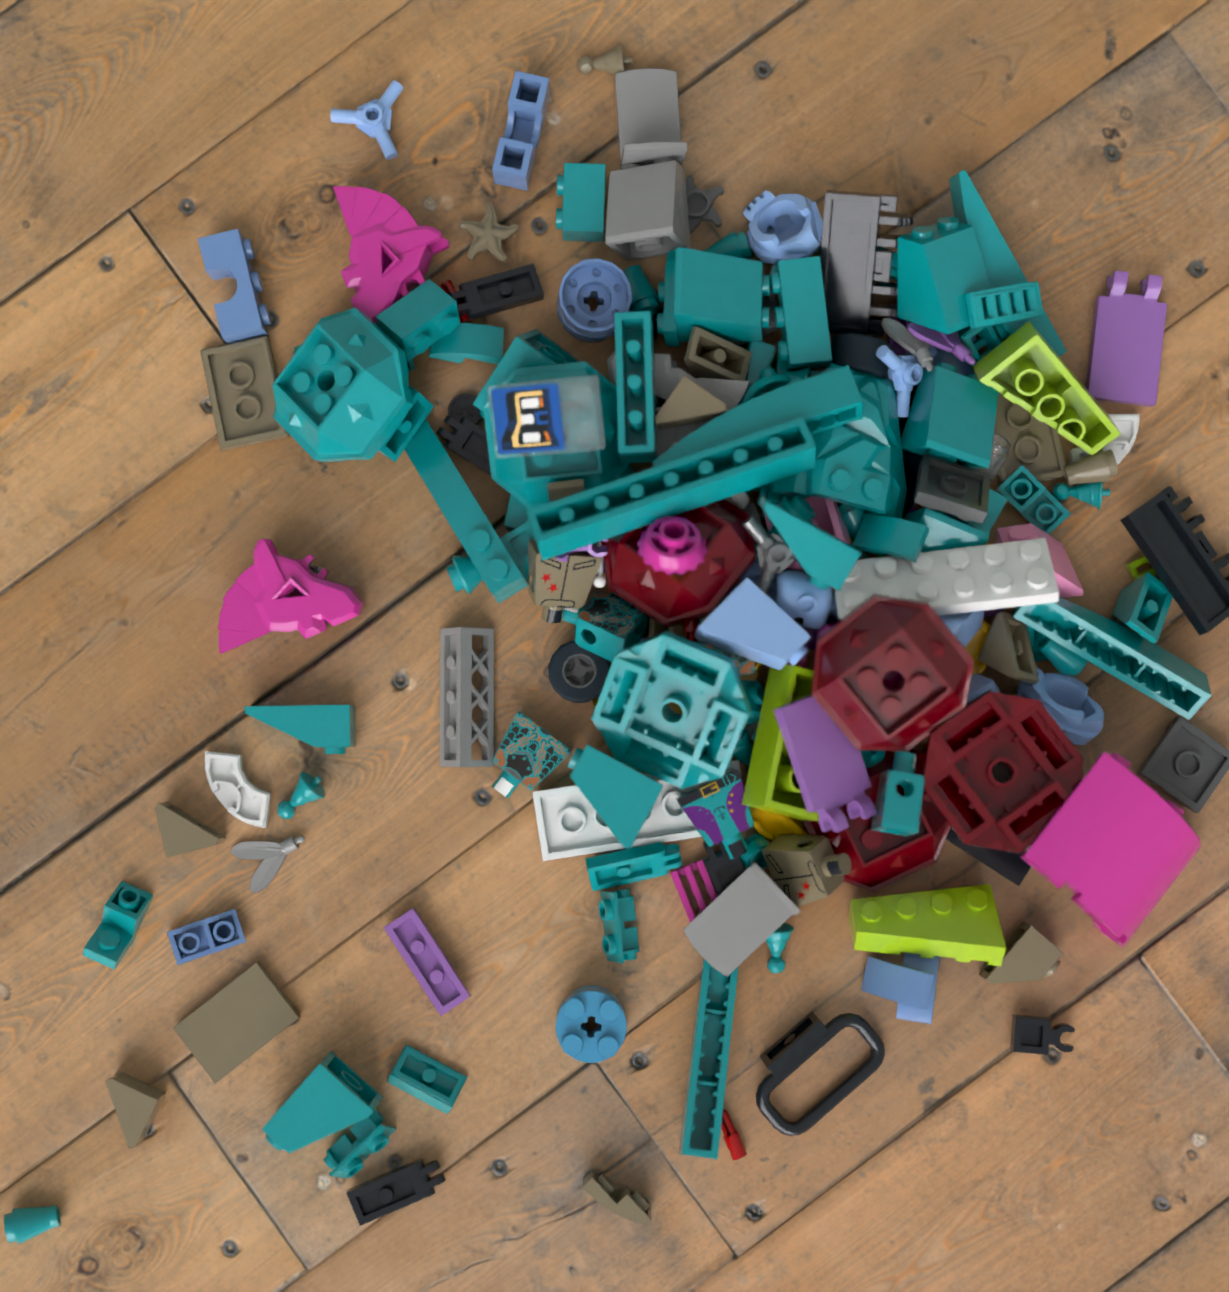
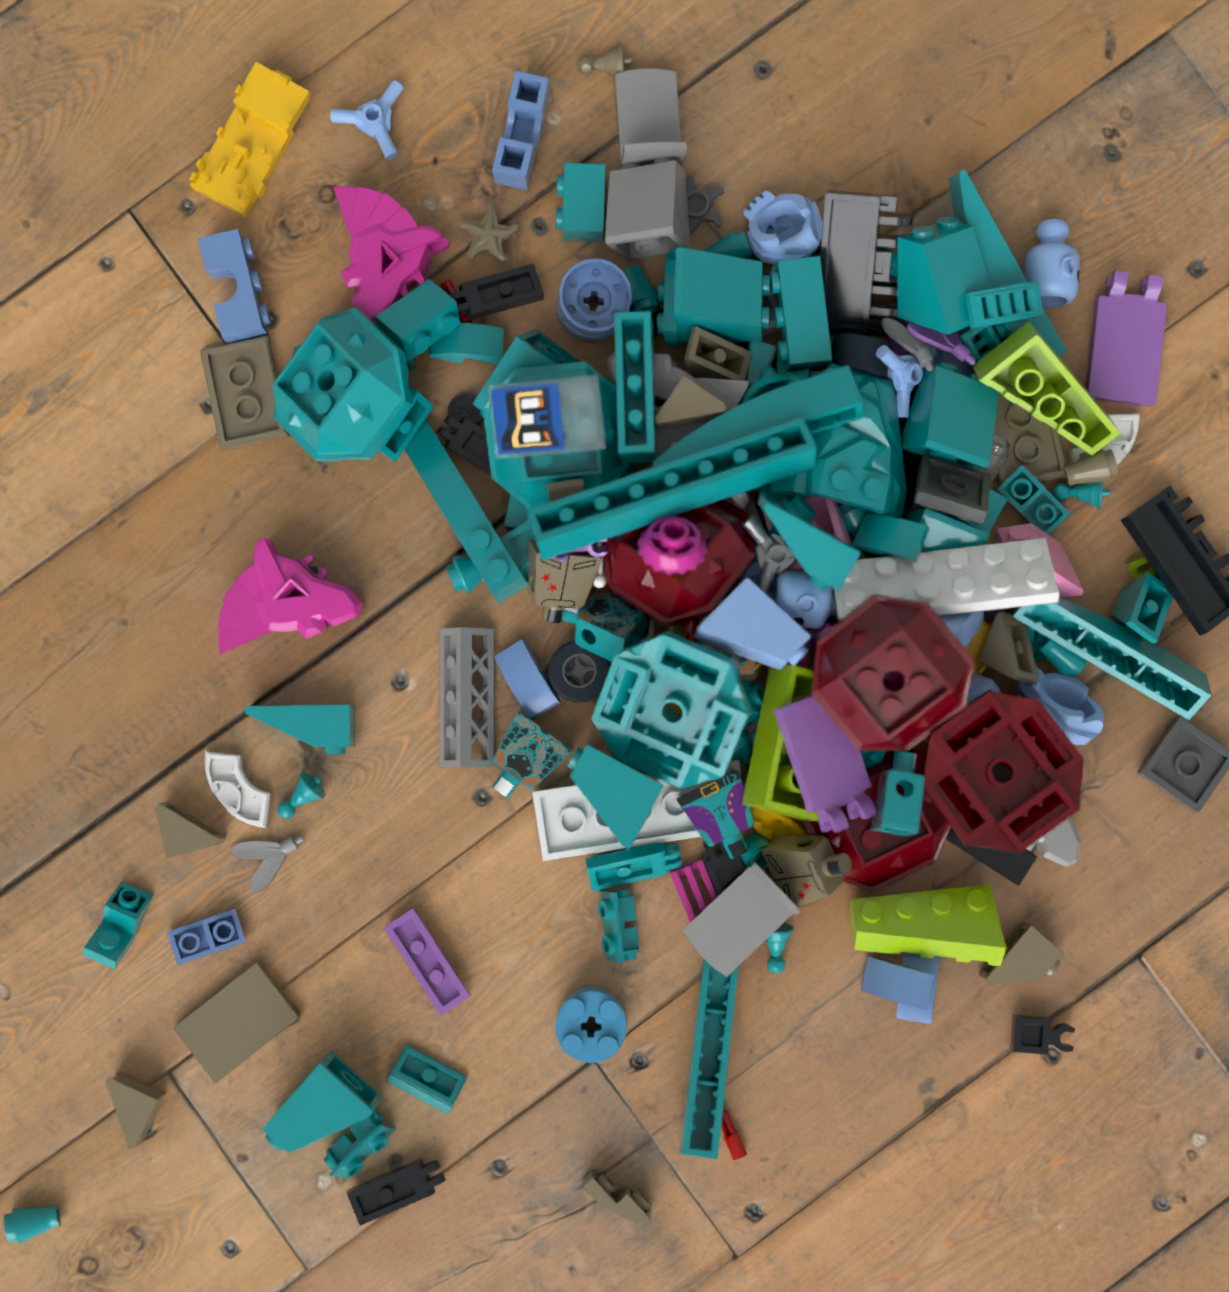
black bar [756,1011,885,1136] -> none
dark pink panel [1020,752,1201,948] -> none
none -> yellow piece [189,62,311,218]
none -> medium blue slope [494,639,561,720]
none -> light blue piece [1023,219,1080,308]

